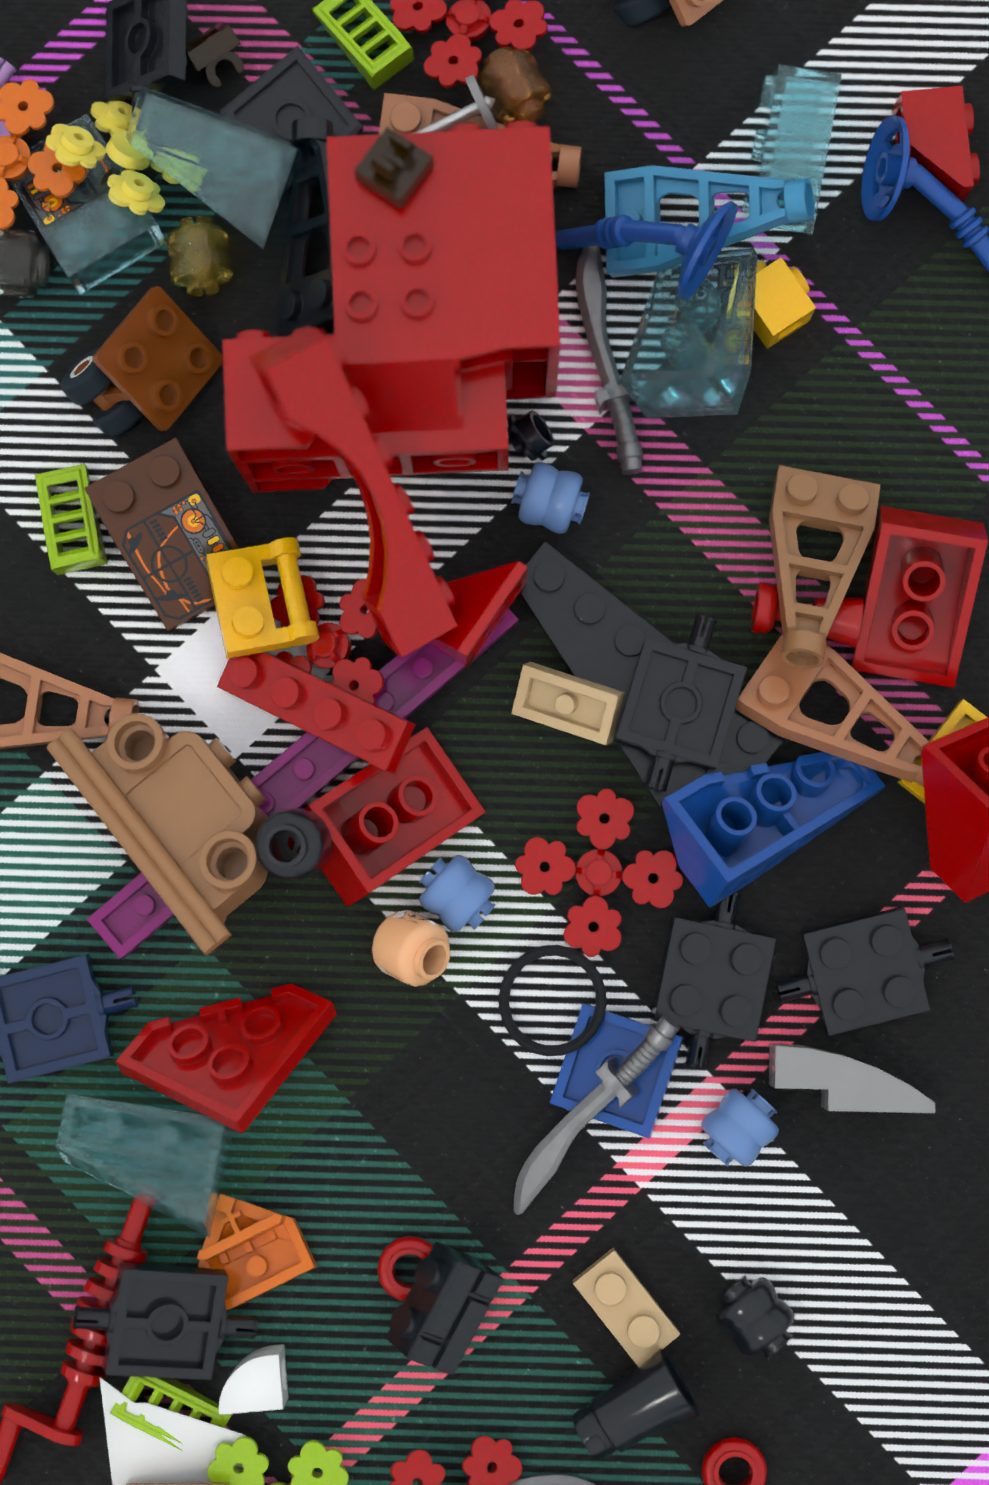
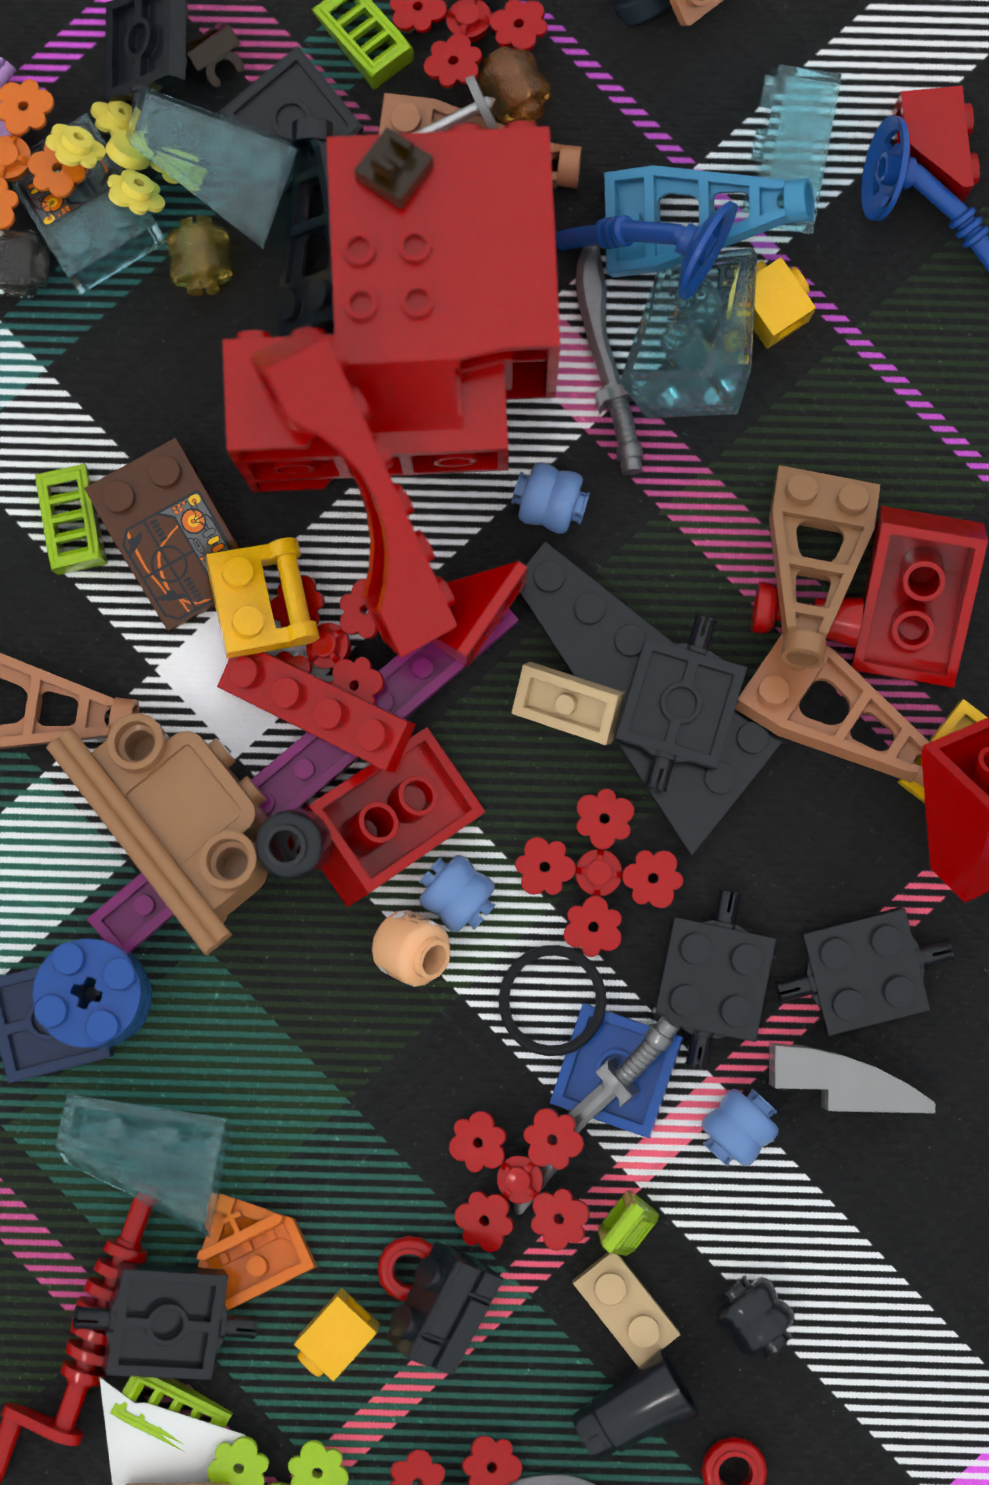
dark orange plate [61,286,223,437] -> none
red plate [116,983,337,1134] -> none
white brick [219,1344,288,1415] -> none
black plate [507,410,554,461] -> none
blue wedge [662,752,886,908] -> none
none -> blue brick [33,939,152,1049]
none -> yellow brick [294,1288,380,1381]
none -> red plant [449,1108,590,1252]
none -> lime slope [598,1190,659,1256]

